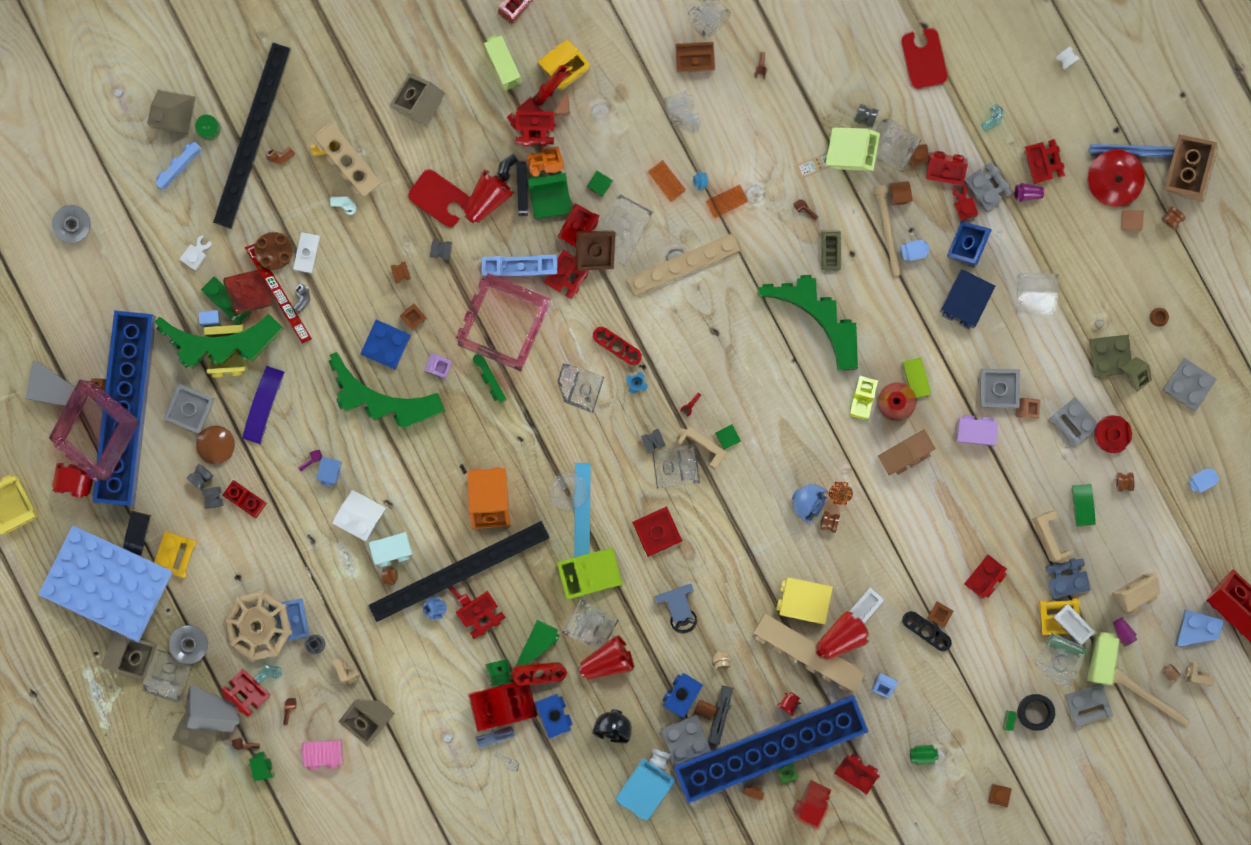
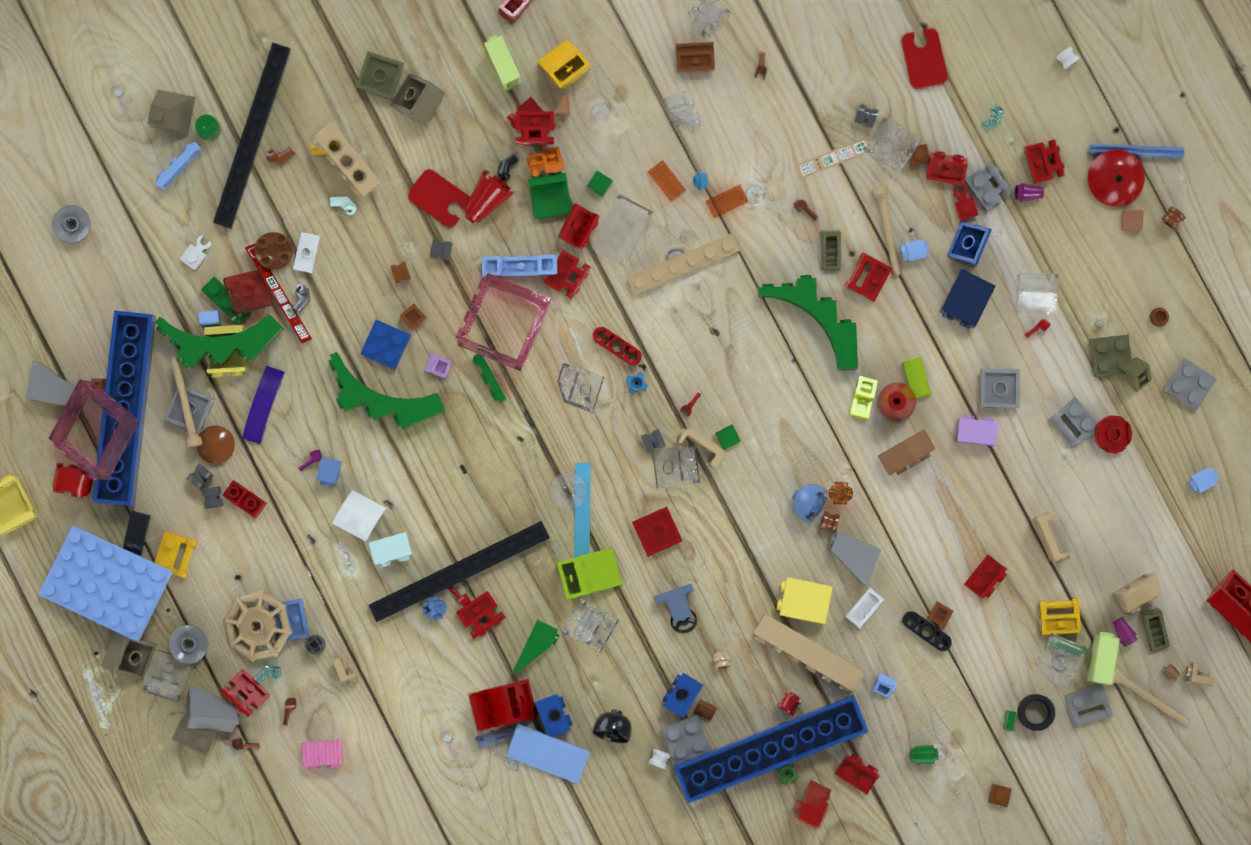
green brick [249,751,275,782] -> none
dark tan slope [339,699,395,746] -> none
dark orange plate [381,566,398,585] -> none
orange slope [467,467,510,529] -> none
green piece [485,659,513,687] -> none
red beam [511,662,567,685] -> none
black beam [516,161,528,216] -> none
red pin [533,65,570,106] -> none
reddish brown plate [575,230,616,271] -> none
red cone [579,635,635,680] -> none
medium azure brick [615,758,675,821] -> none
dark grey pin [708,685,734,745] -> none
dark orange plate [743,784,764,800] -> none
red cone [815,611,869,660] -> none
yellowish green brick [826,128,880,171] -> none
dark orange brick [889,181,912,205] -> none
nougat slope [1016,398,1040,419] -> none
sand blue plate [1045,558,1091,599] -> none
white plate [1053,604,1095,645] -> none
green slope [1071,484,1096,527] -> none
dark orange wheel [1116,472,1135,492] -> none
medium nougat slope [1165,134,1218,202] -> none
light blue wing [1176,610,1224,646] -> none
none -> tan piece [171,357,203,448]
none -> olive plate [356,51,404,100]
none -> light blue tile [506,724,590,784]
none -> light grey slope [828,532,881,585]
none -> red plate [844,252,892,302]
none -> red hand [1025,319,1051,338]
none -> olive slope [1140,608,1170,652]

